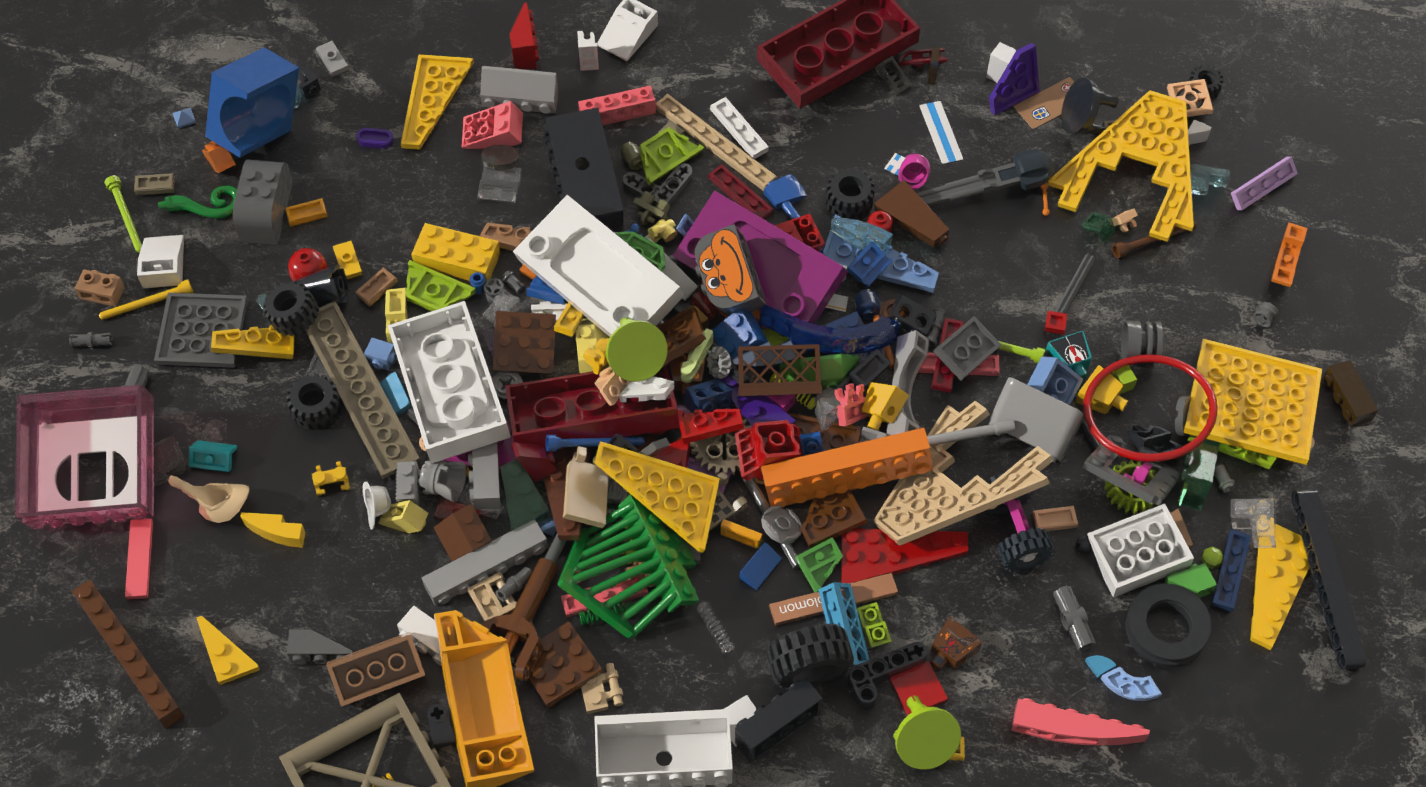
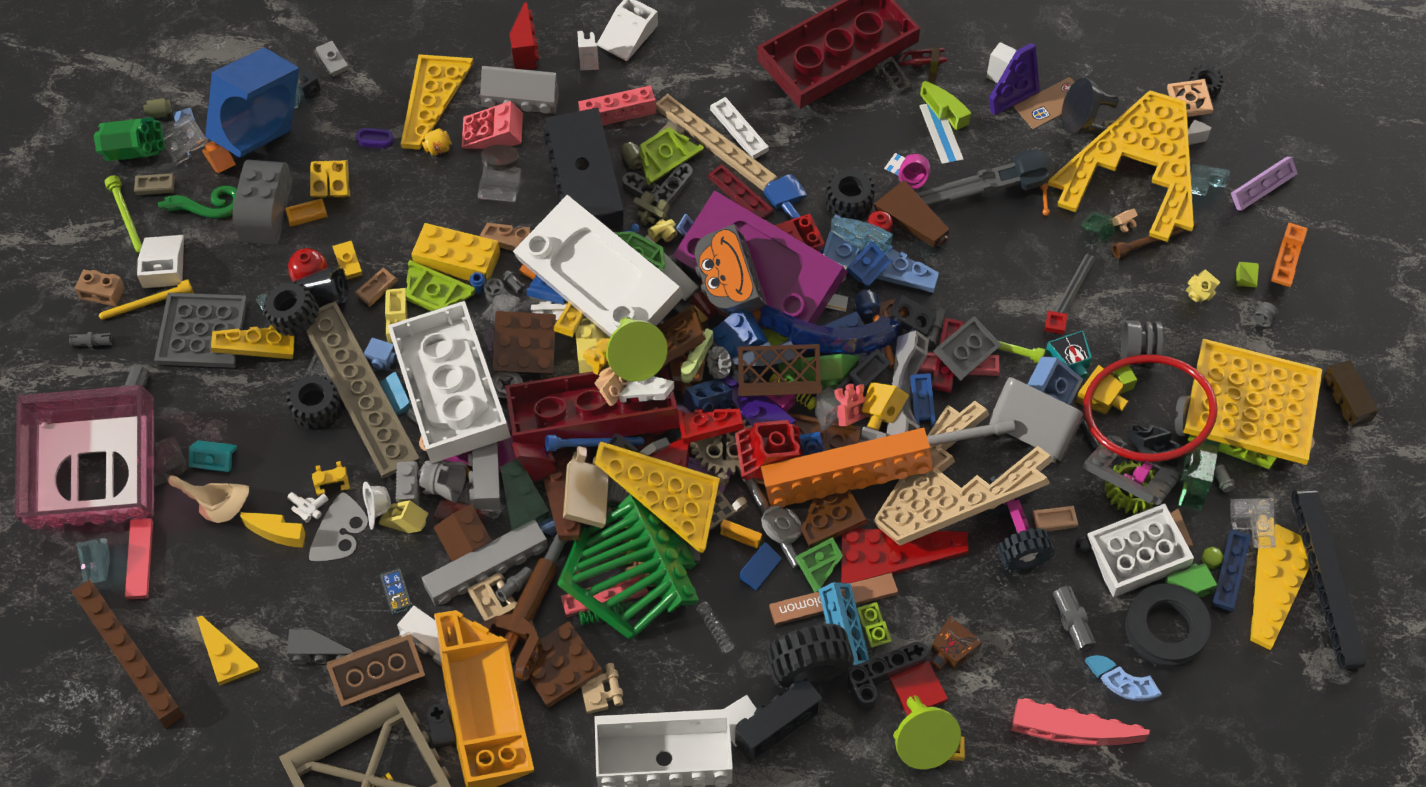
none -> clear light blue slope [76,538,110,583]
none -> green brick [94,117,165,161]
none -> olive brick [143,98,172,119]
none -> clear slope [163,114,208,165]
none -> white piece [287,492,329,523]
none -> light grey piece [309,493,368,561]
none -> yellow hips [310,160,350,198]
none -> tile [380,568,412,614]
none -> yellow head [422,129,452,156]
none -> blue hinge [910,374,936,428]
none -> lime slope [920,81,971,130]
none -> light yellow brick [1185,269,1220,303]
none -> lime slope [1236,262,1259,287]

